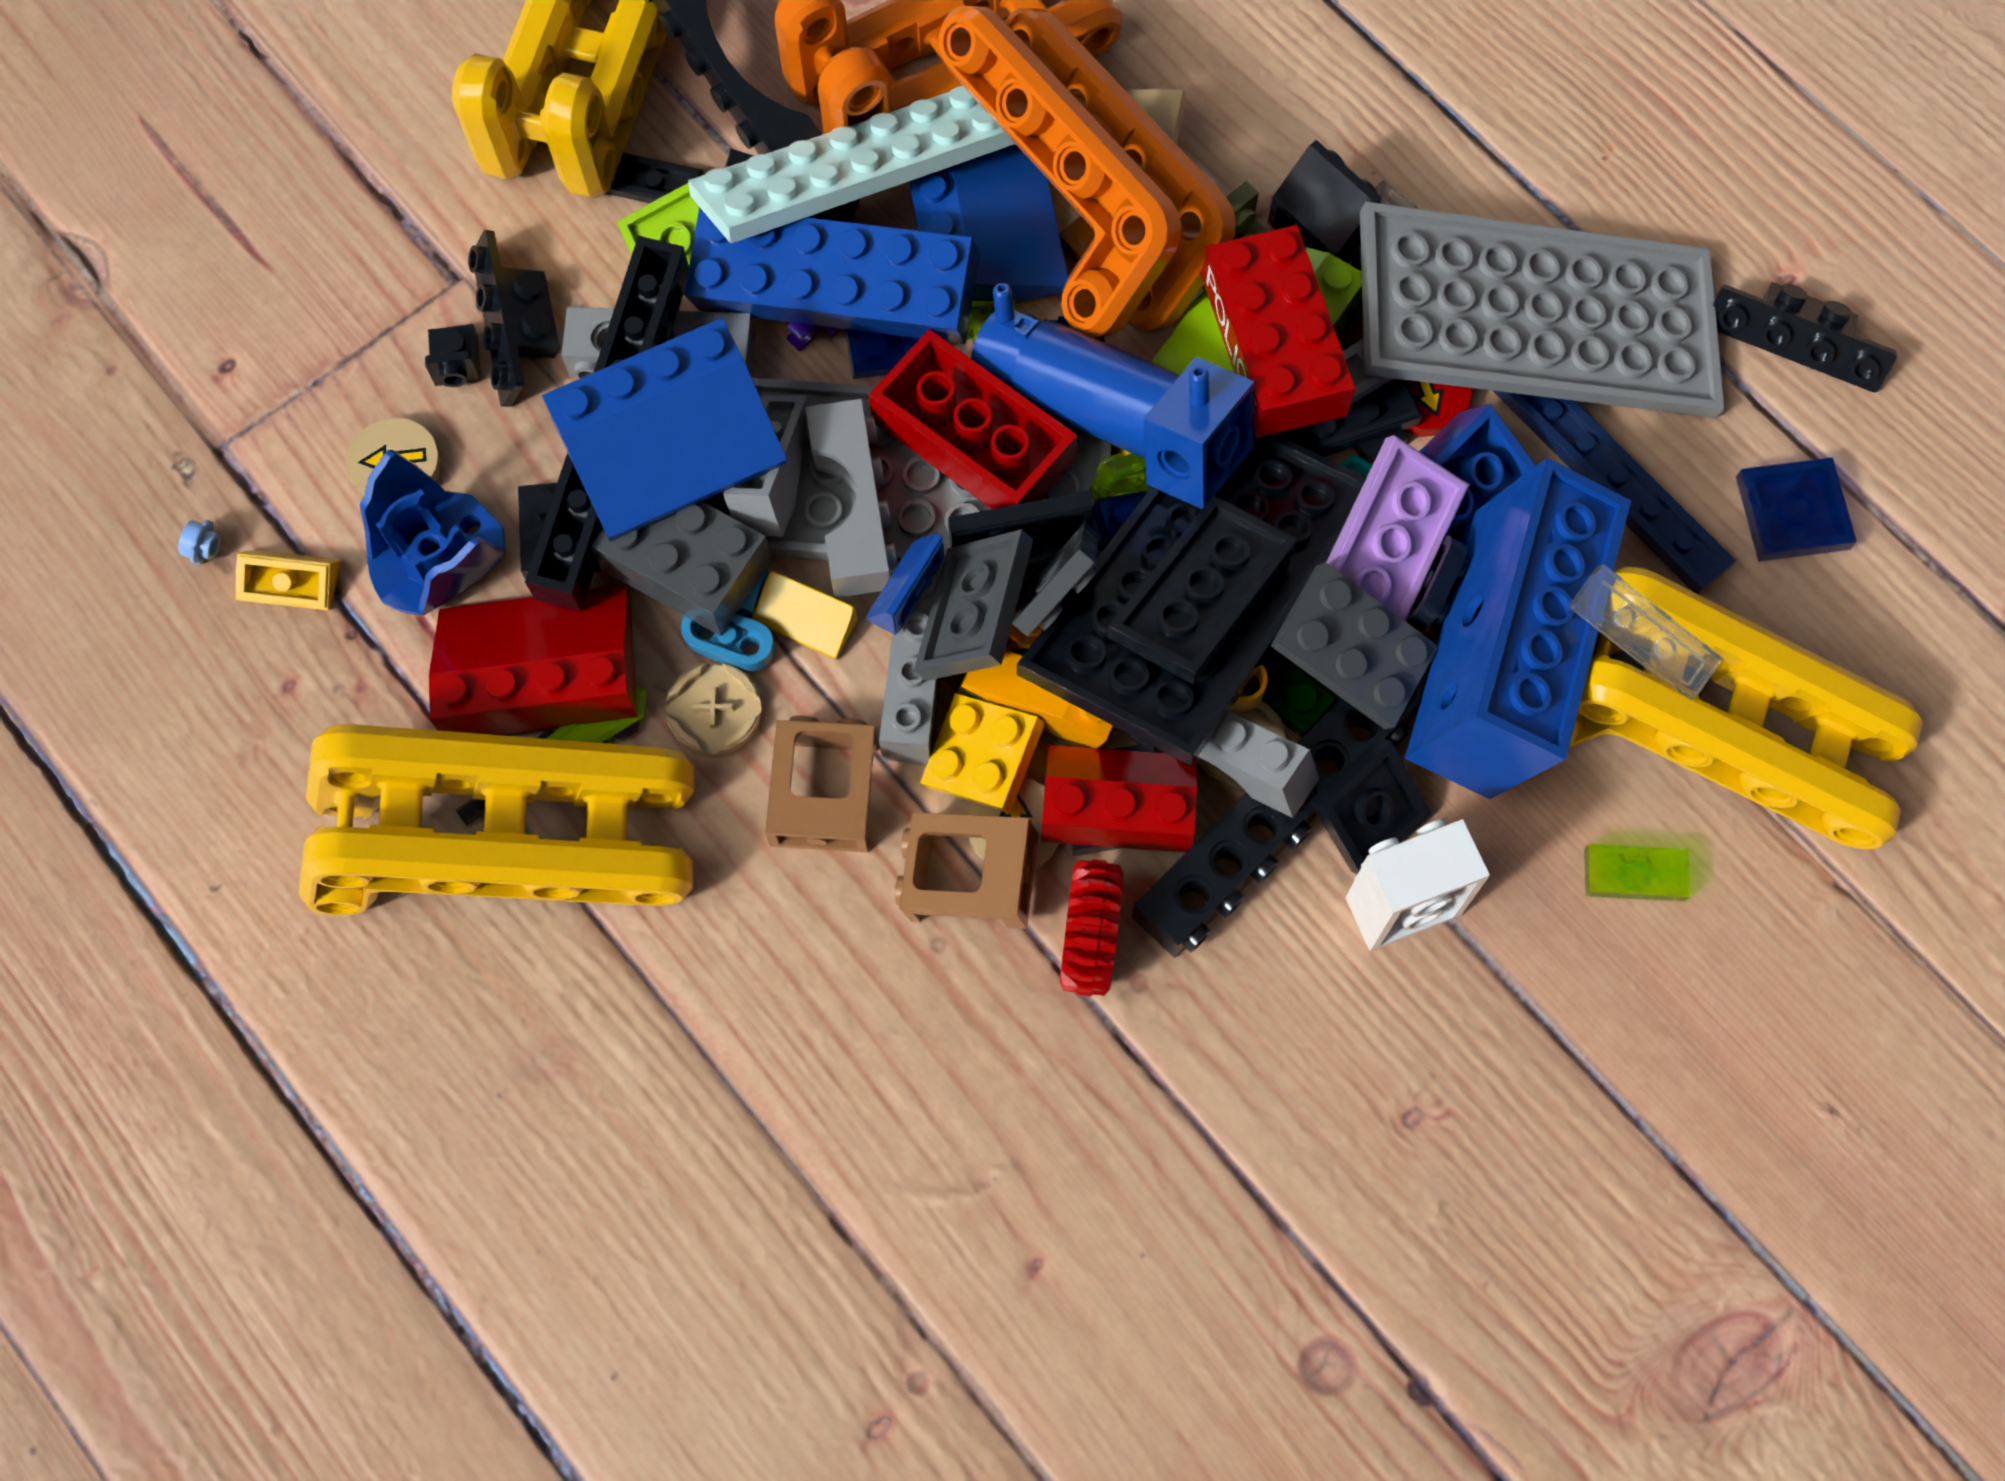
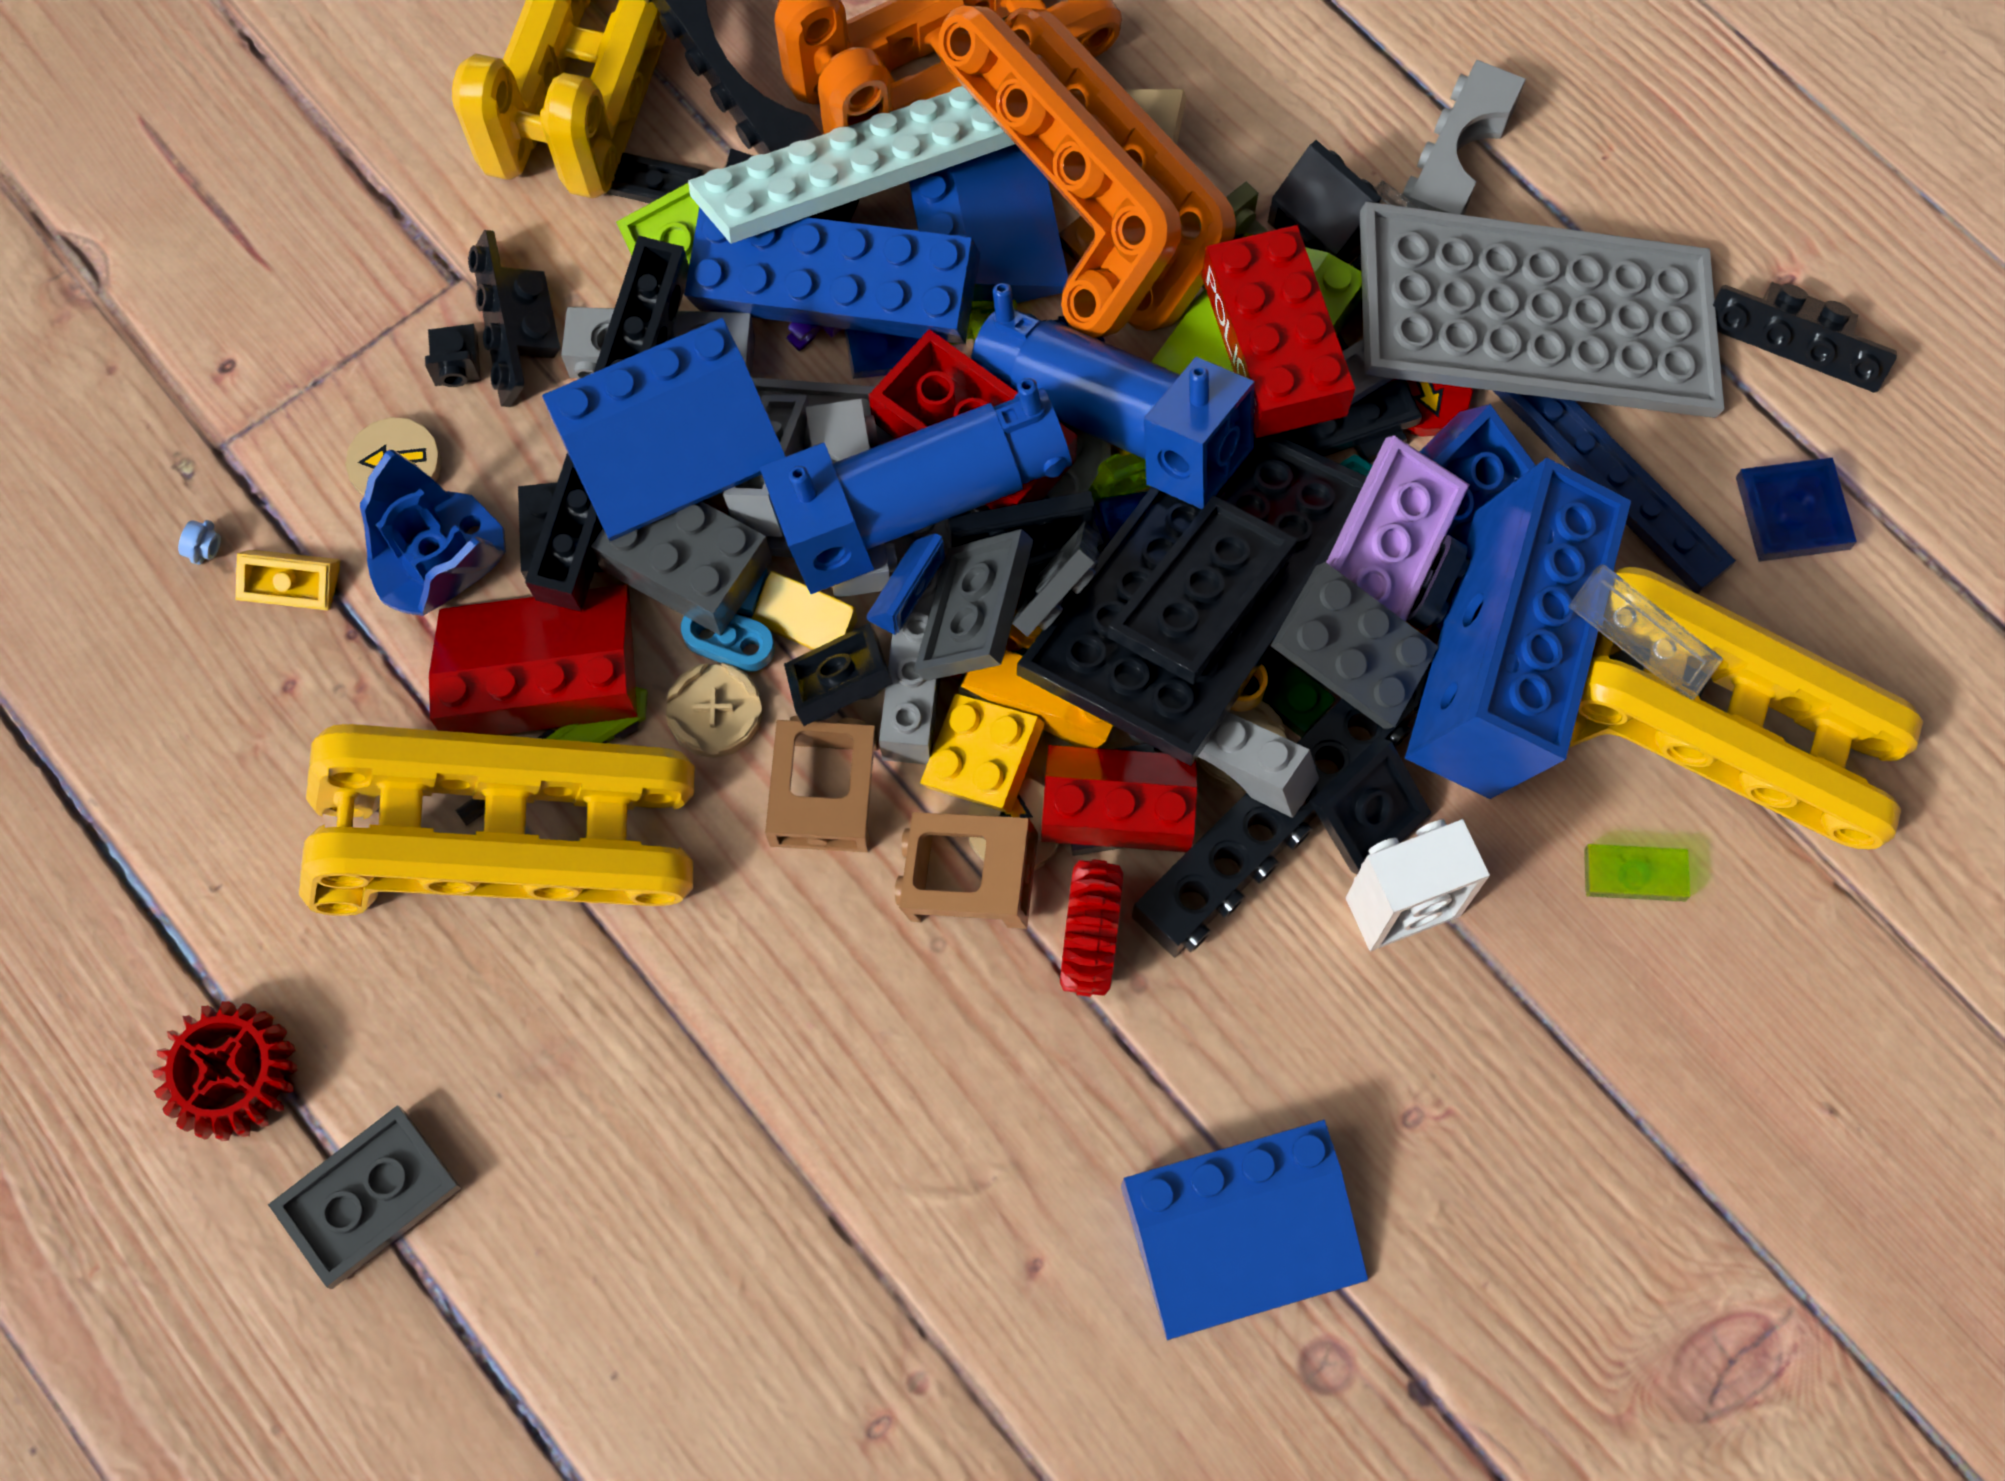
none -> red gear [152,1001,298,1141]
none -> dark grey plate [268,1105,461,1289]
none -> blue piece [759,378,1072,594]
none -> black plate [784,623,893,726]
none -> blue slope [1121,1120,1368,1341]
none -> light grey arch [1400,59,1526,215]

